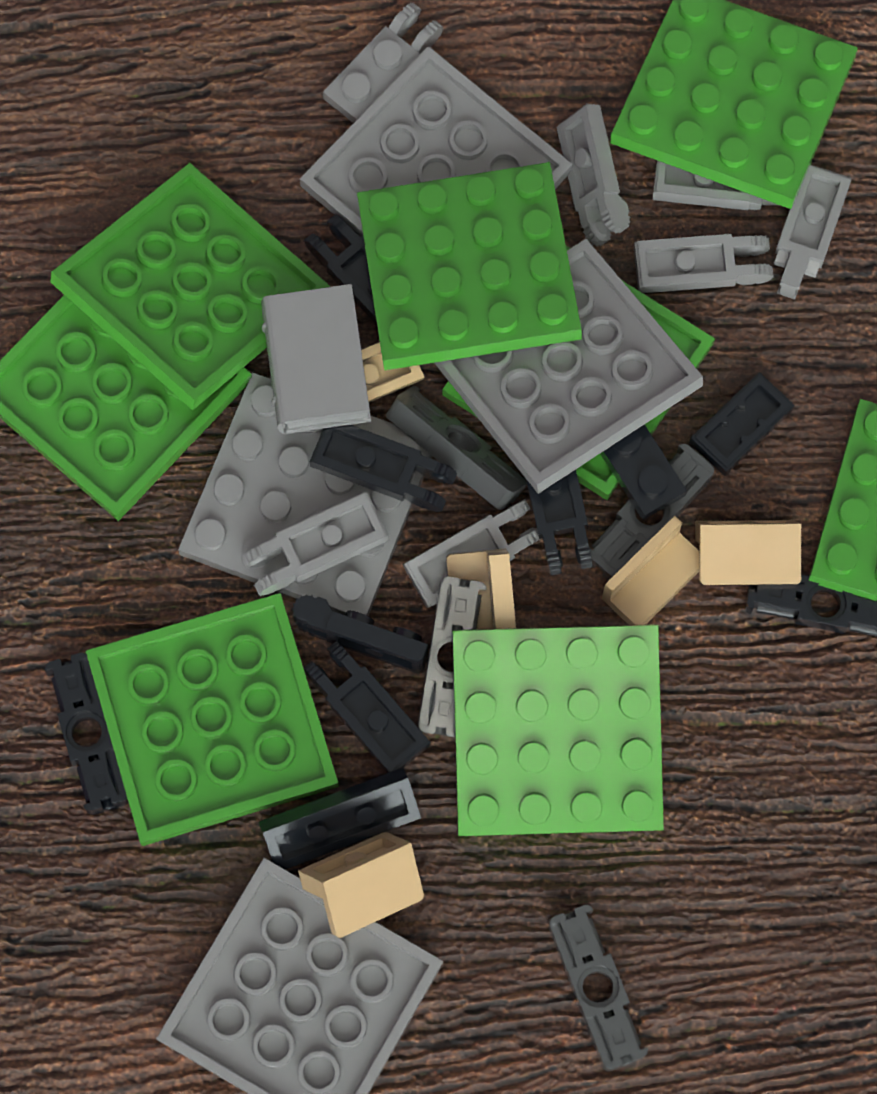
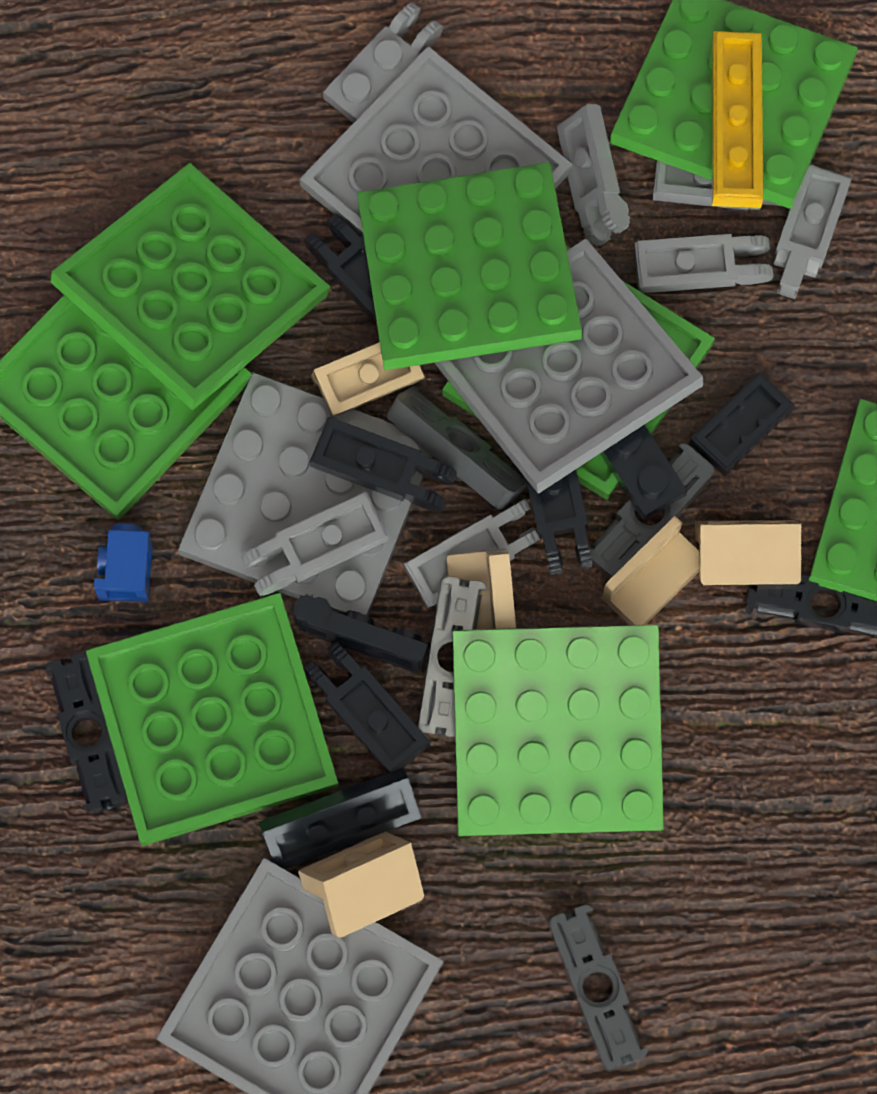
light grey piece [261,284,371,434] -> none
none -> blue brick [94,523,153,603]
none -> yellow tile [712,31,763,208]

